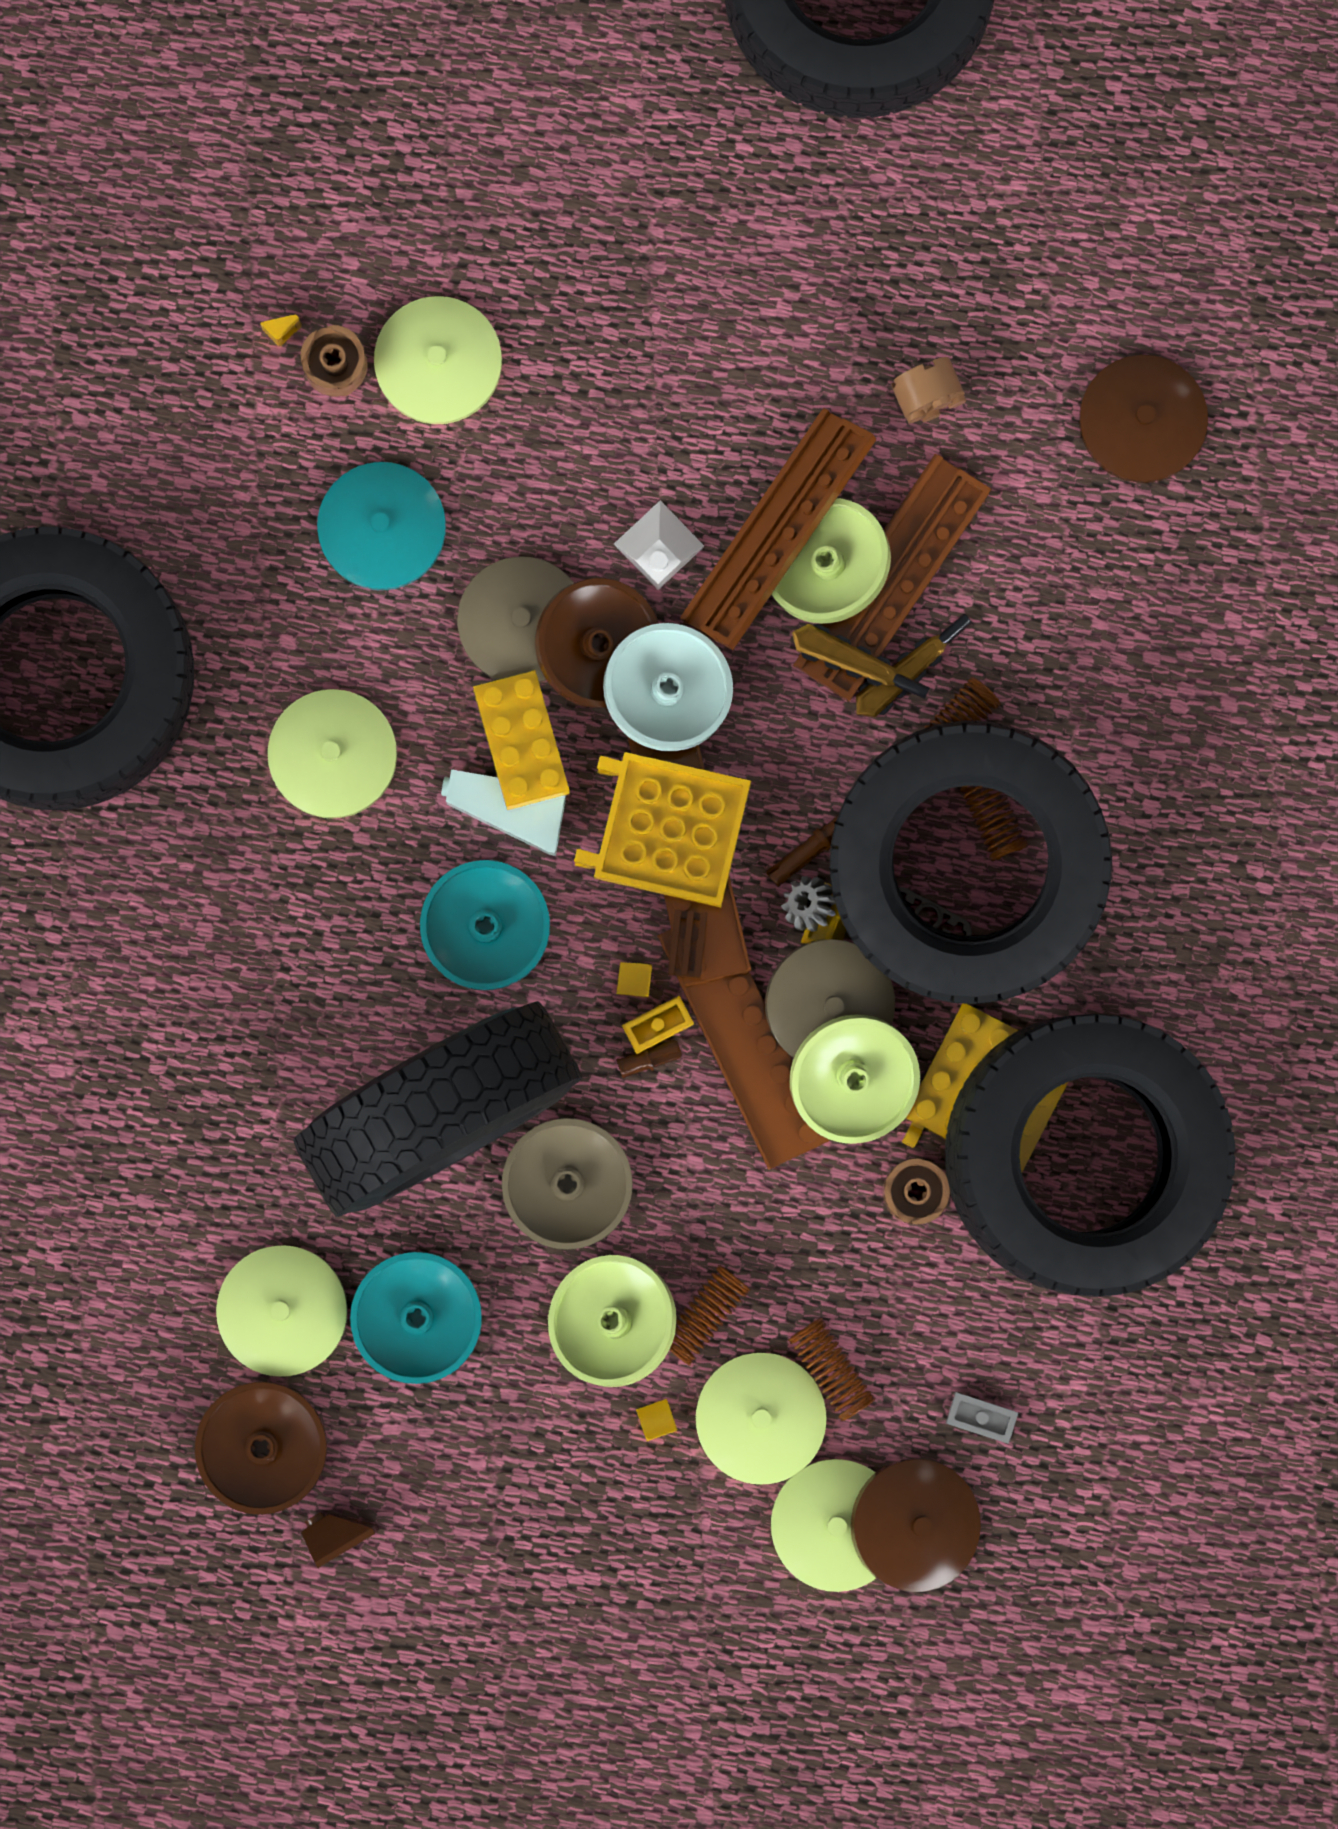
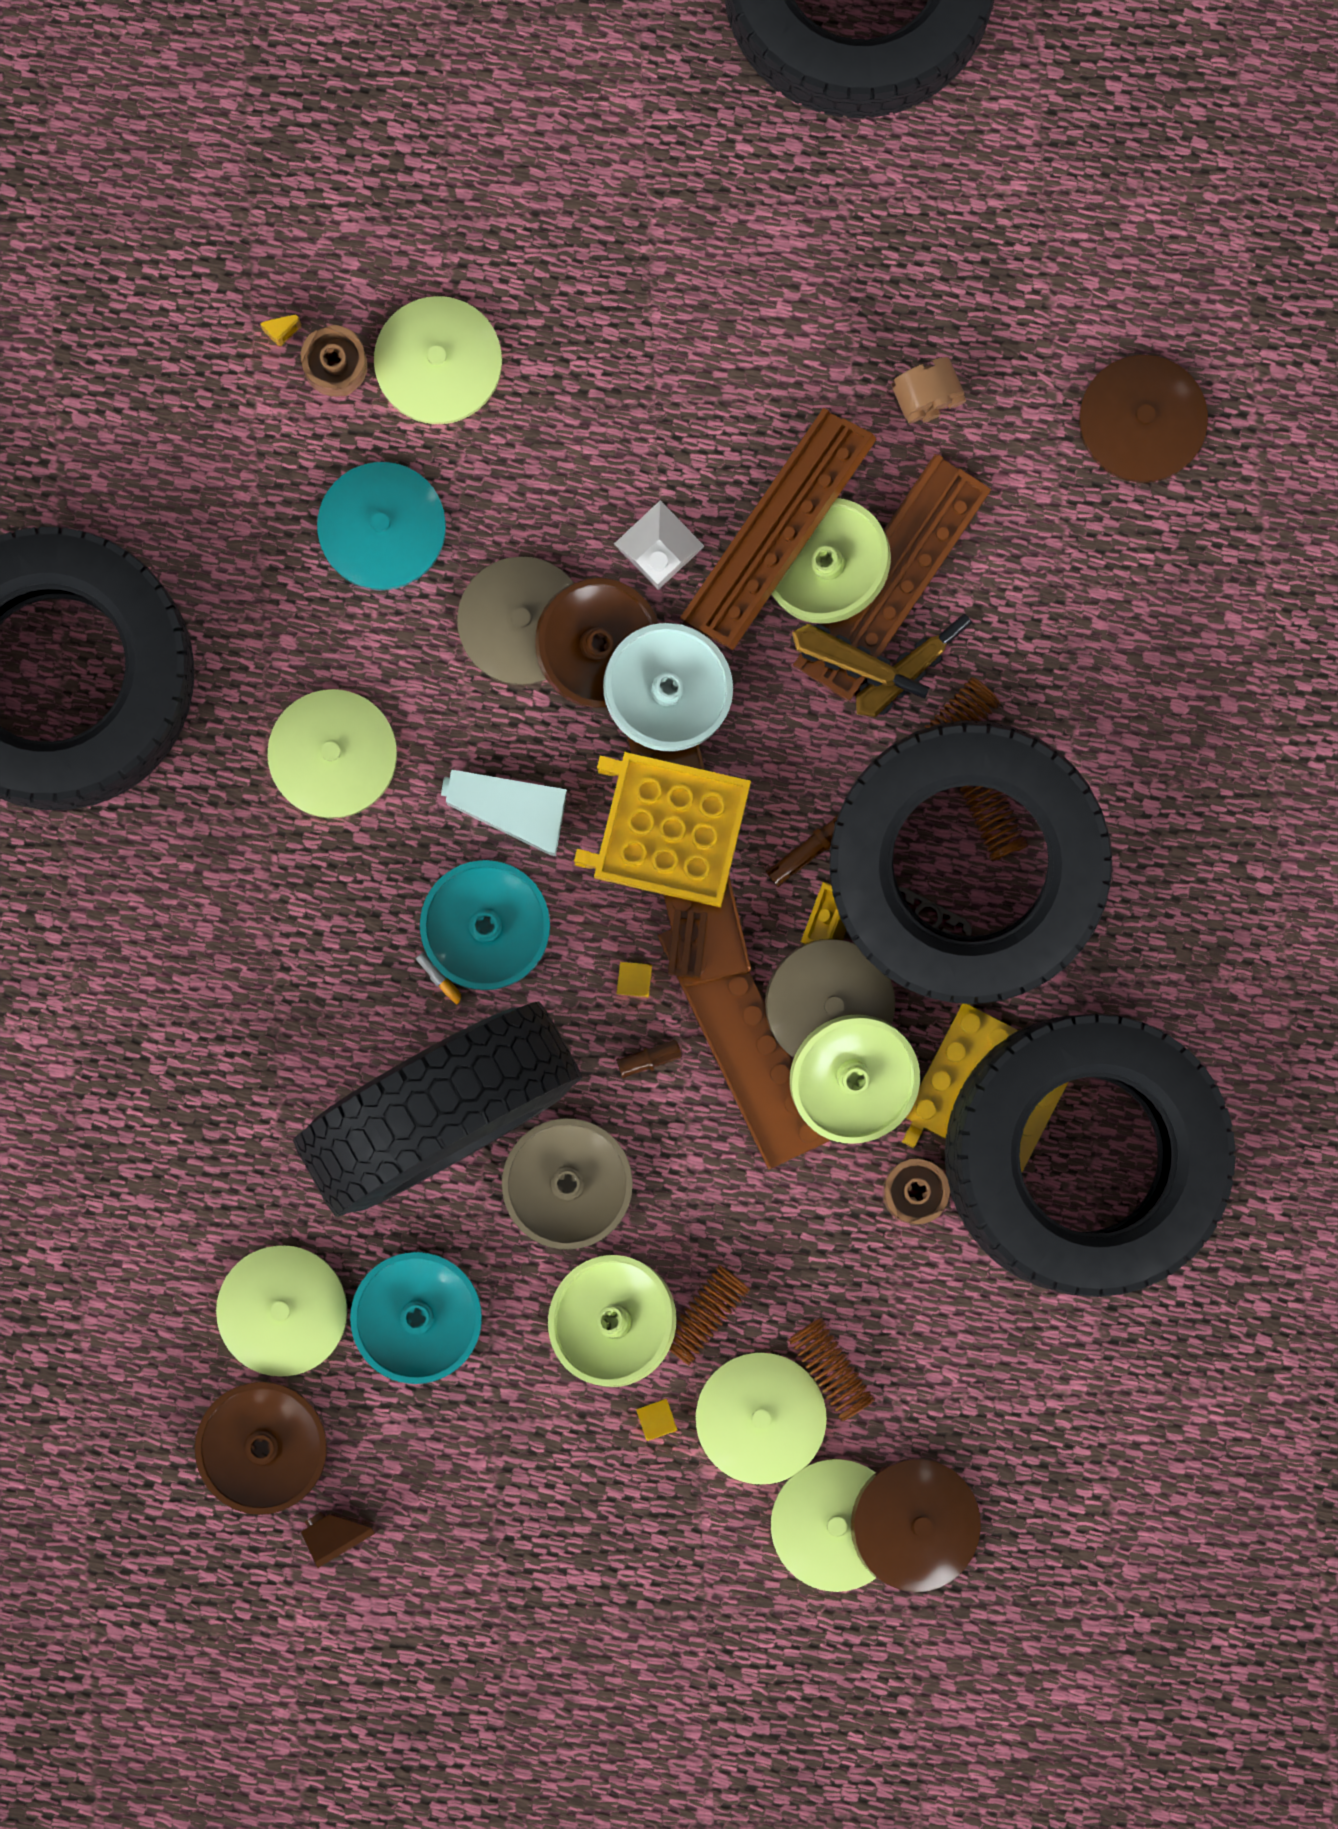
yellow plate [473,670,570,810] -> none
yellow slope [622,996,694,1054] -> none
light grey gear [781,876,836,932] -> none
light grey plate [945,1392,1018,1444] -> none
none -> piece [416,951,461,1004]

